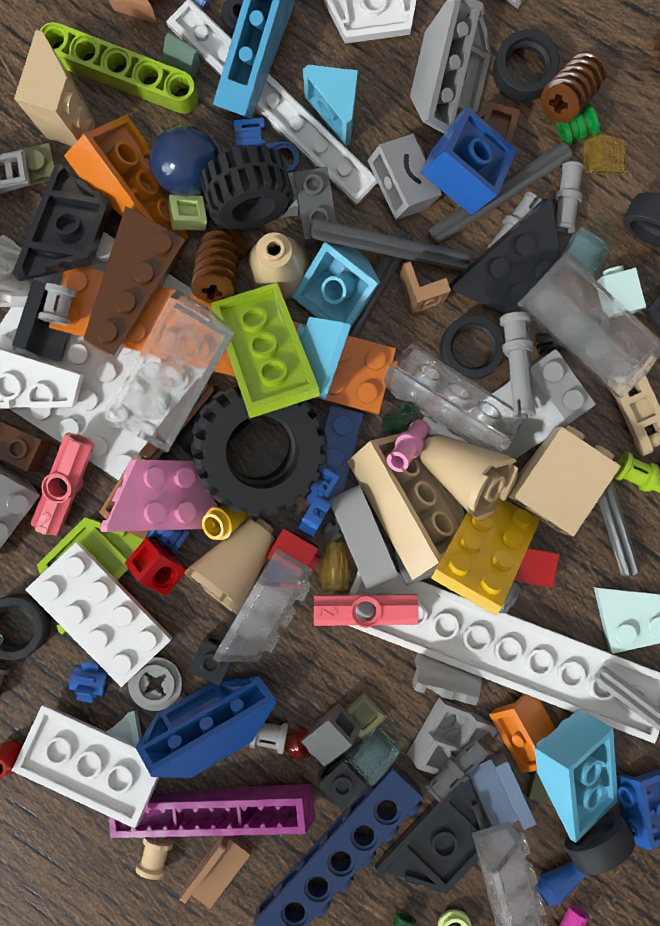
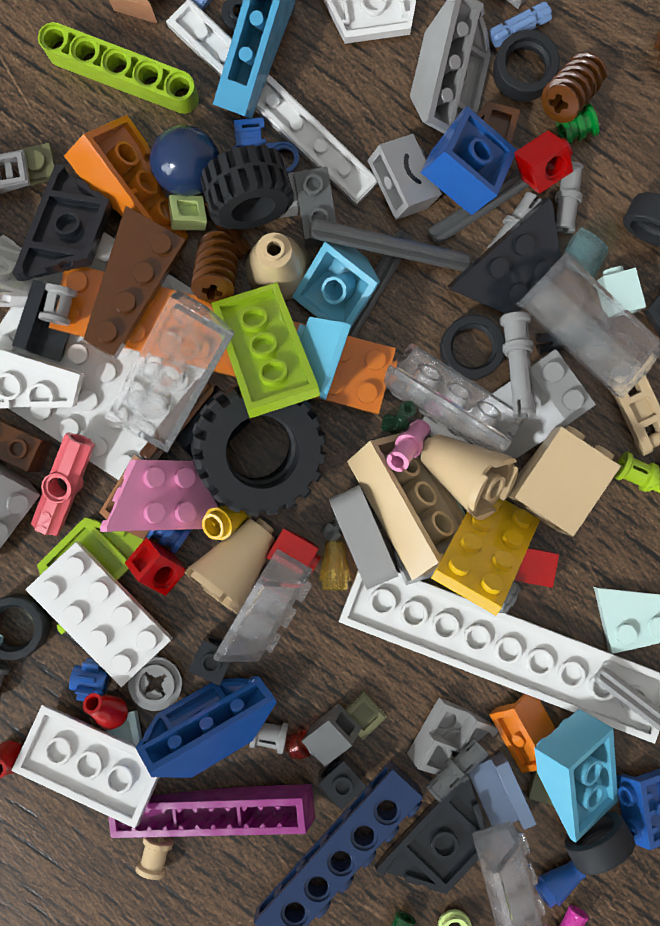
tan slope [14,30,95,146] -> none
sand green slope [161,33,201,79] -> none
medium nougat panel [179,835,252,909] -> none
blue piece [298,468,340,538] -> none
medium azure slope [303,65,358,148] -> none
blue plate [306,405,363,509] -> none
coral piece [314,592,419,628] -> none
clear light blue brick [348,726,400,786] -> none
medium nougat panel [399,261,451,315] -> none
light grey slope [412,652,482,706] -> none
clear yellow slope [584,133,626,174] -> none
dark grey axle [598,479,640,576] -> none
none -> red cone [83,693,128,730]
none -> medium blue axle [489,2,552,48]
none -> red brick [514,130,573,194]

